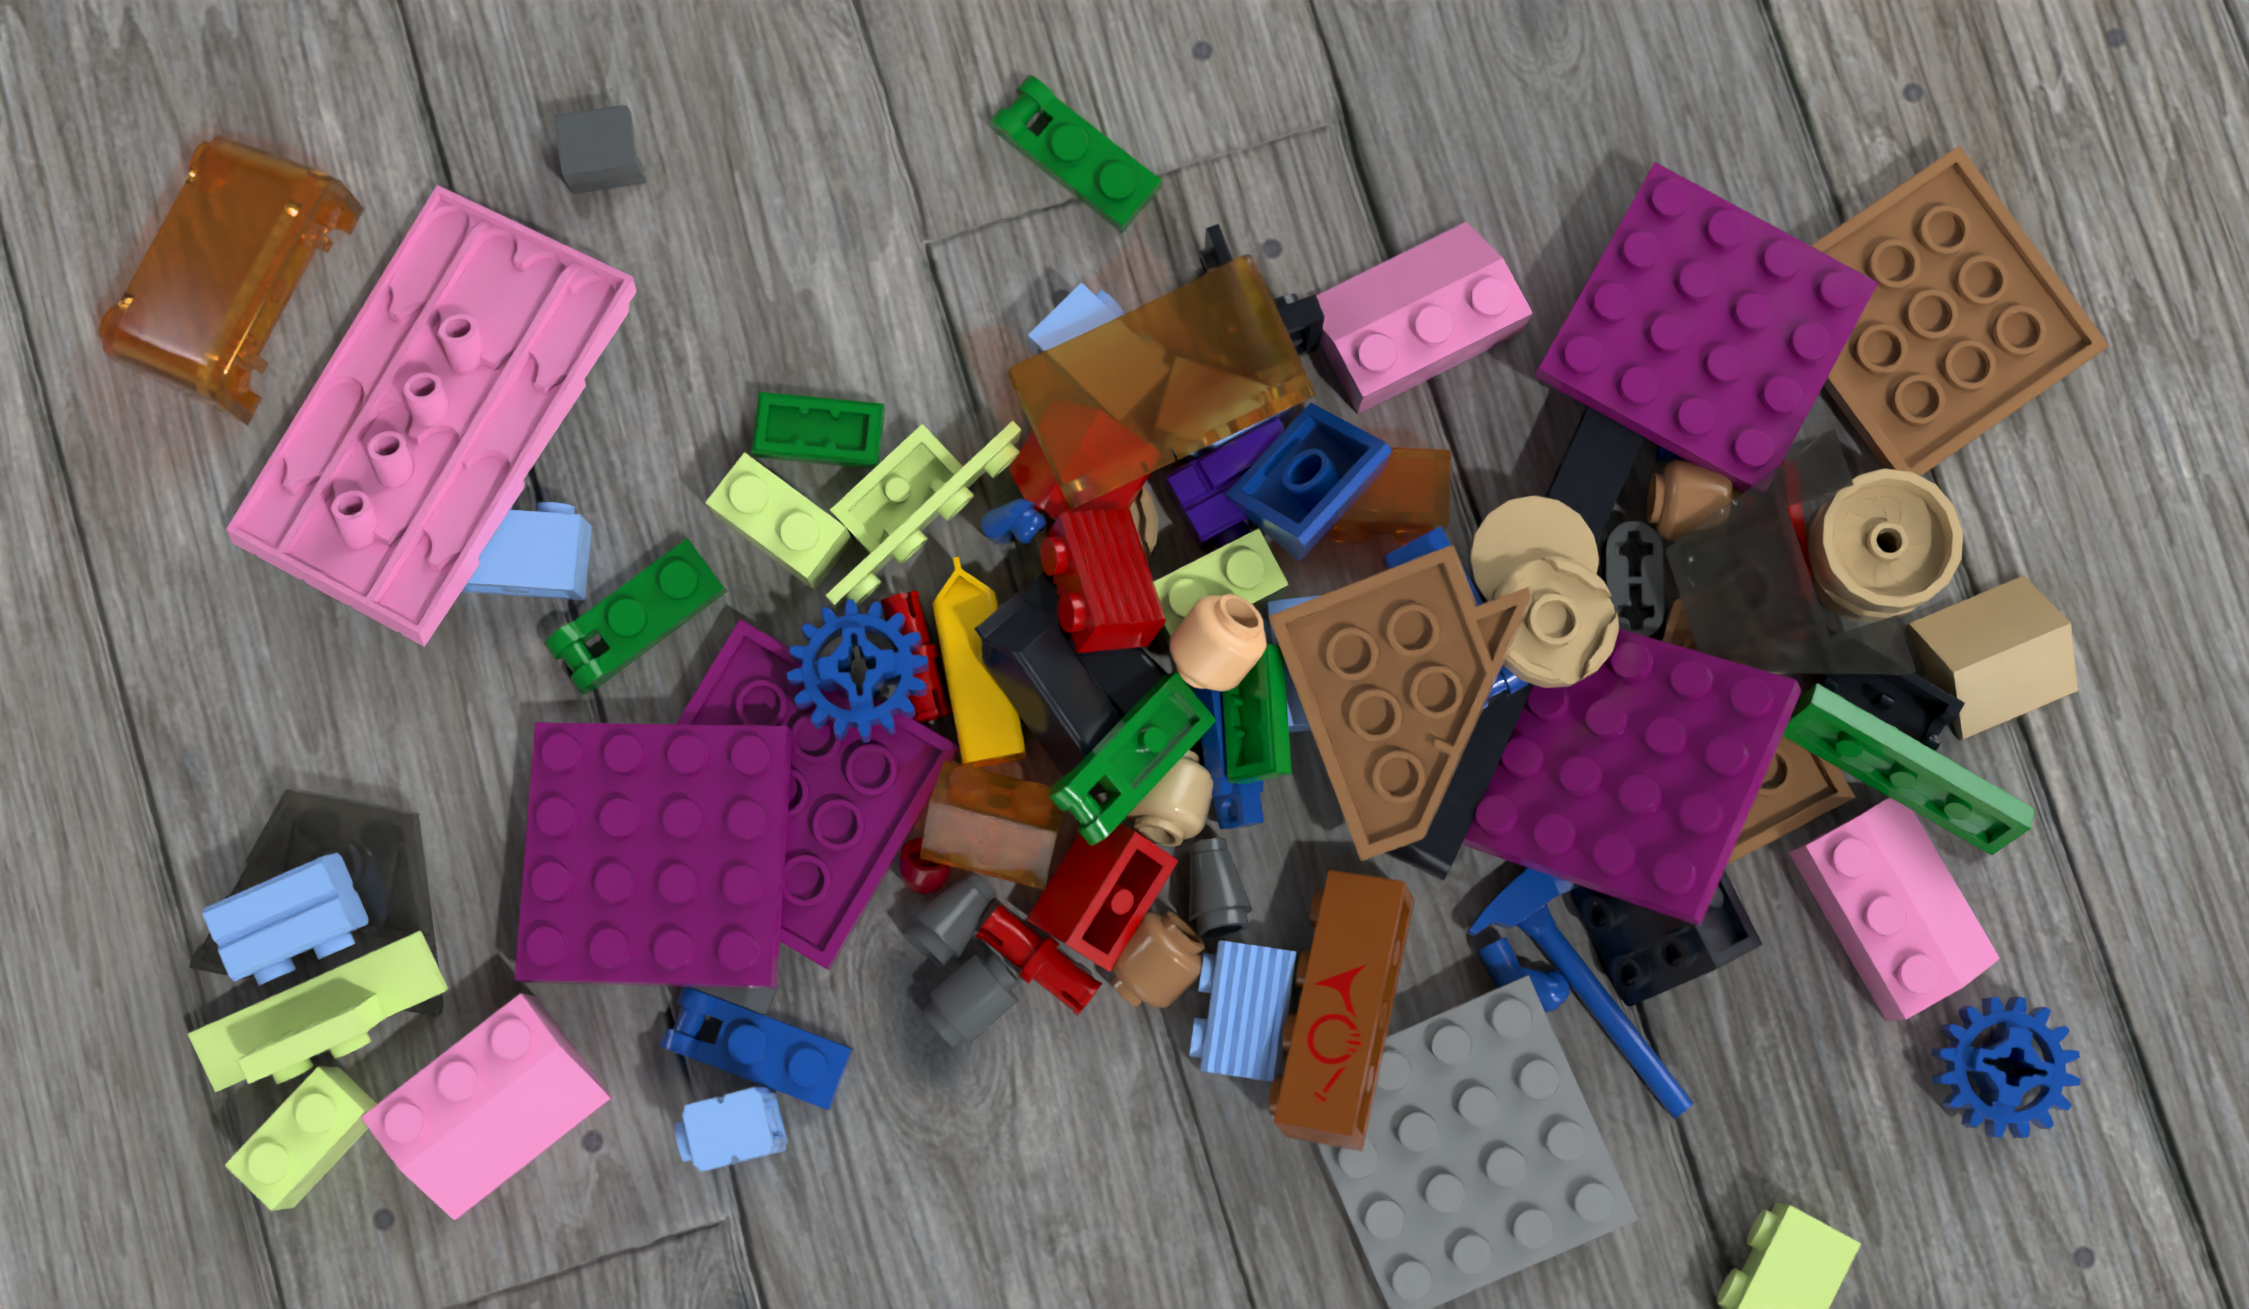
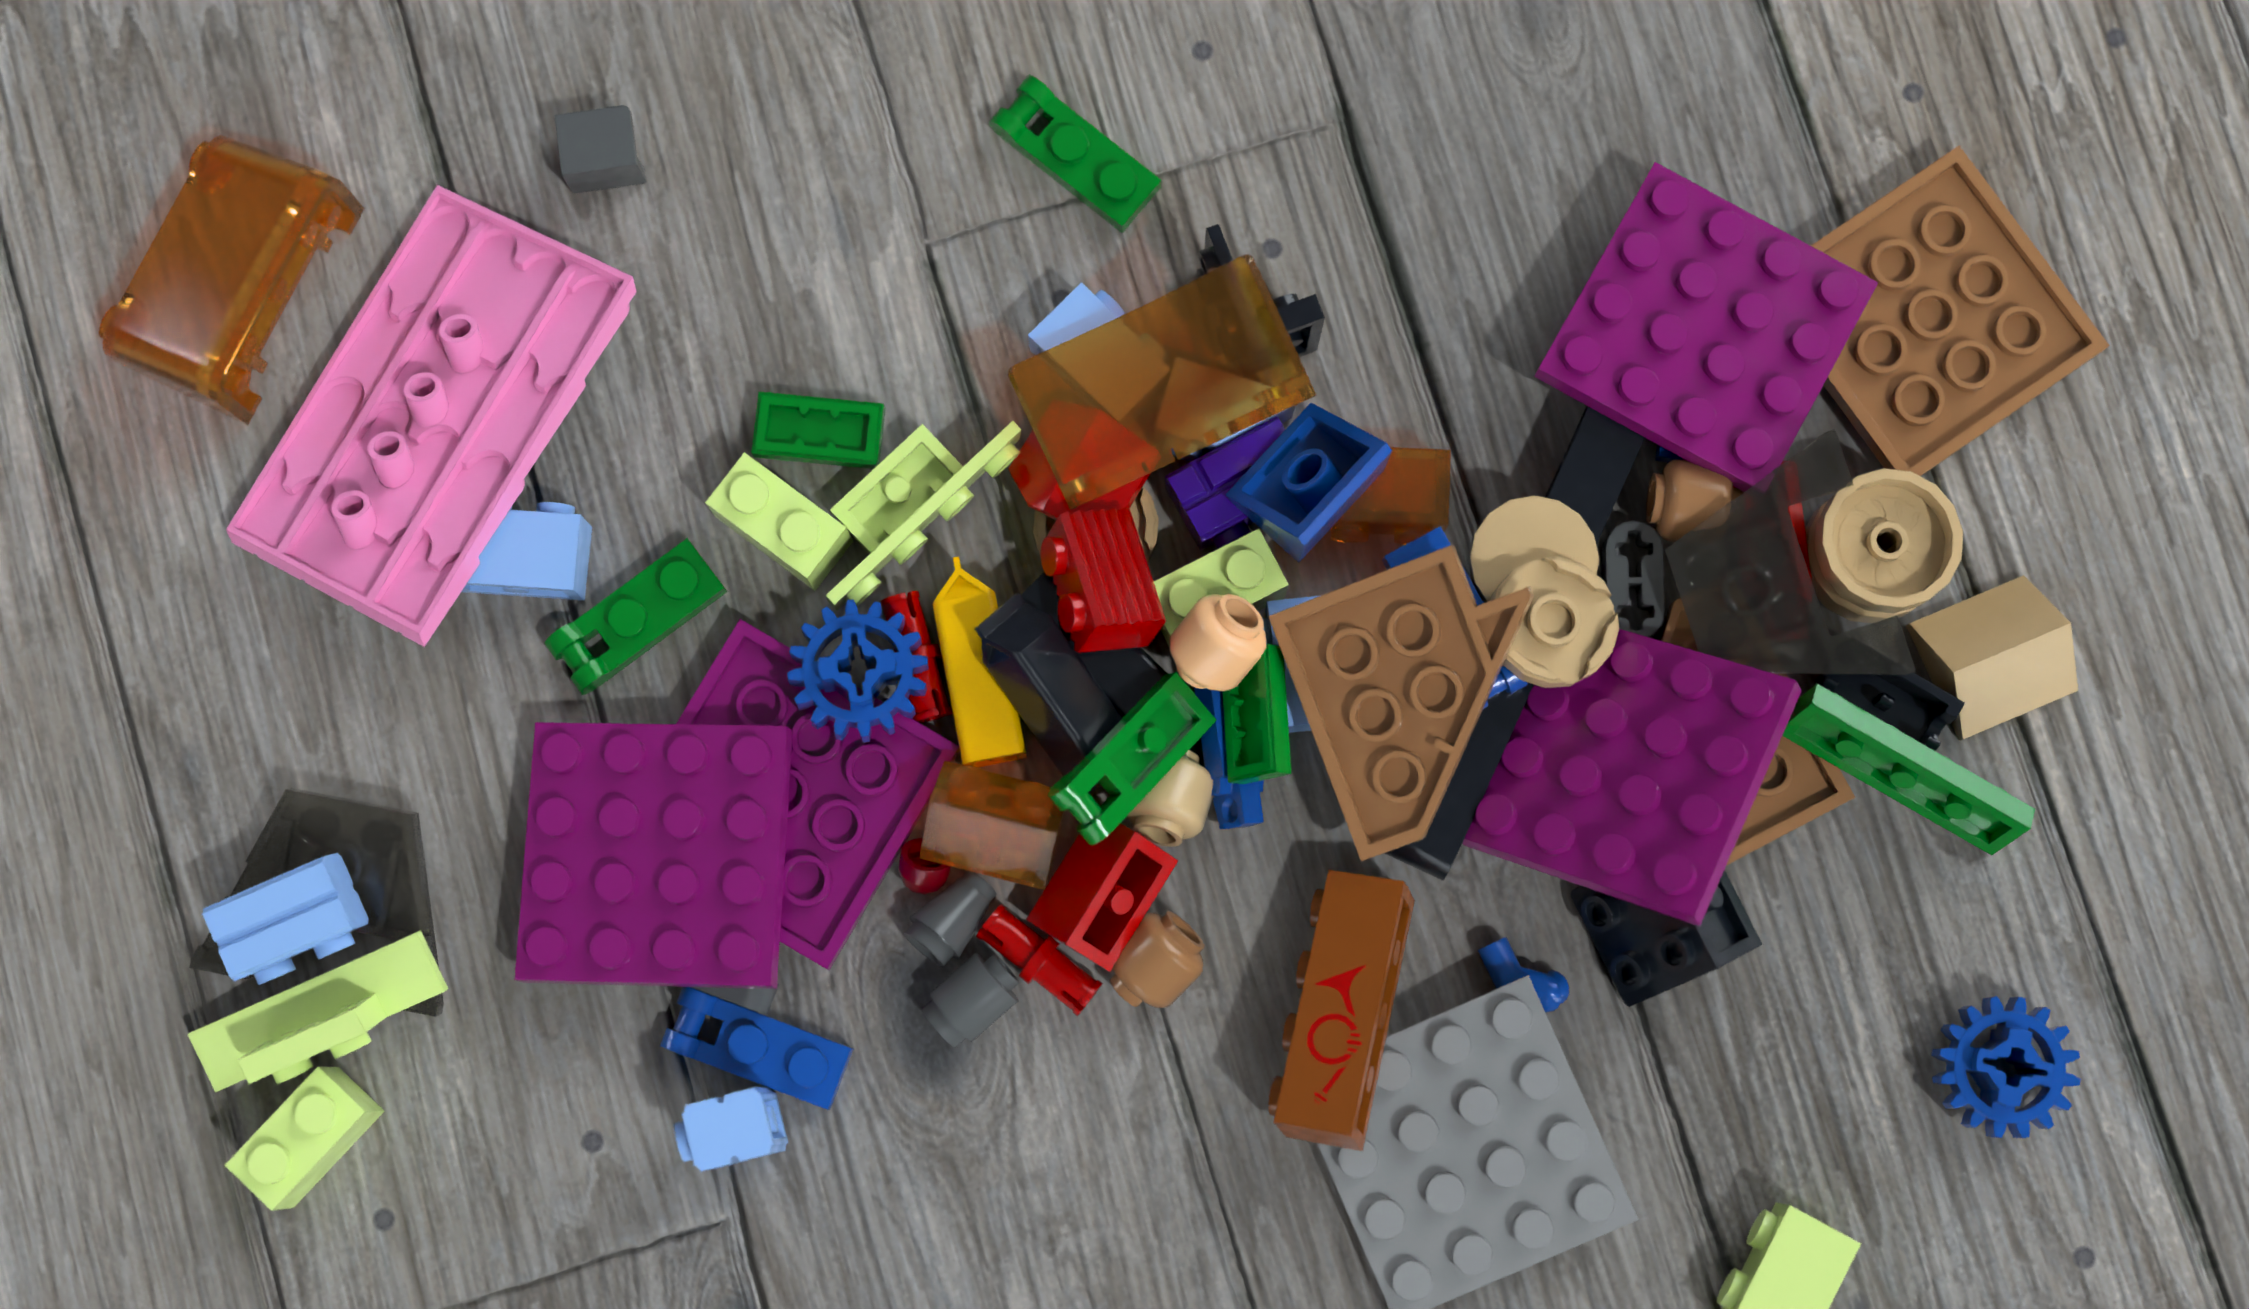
bright pink slope [361,994,613,1220] -> none
blue arm [981,498,1046,545] -> none
dark grey cone [1188,838,1252,938] -> none
light blue brick [1189,940,1297,1082] -> none
bright pink slope [1316,222,1533,415] -> none
blue piece [1466,868,1694,1118] -> none
bright pink slope [1788,797,2000,1021] -> none

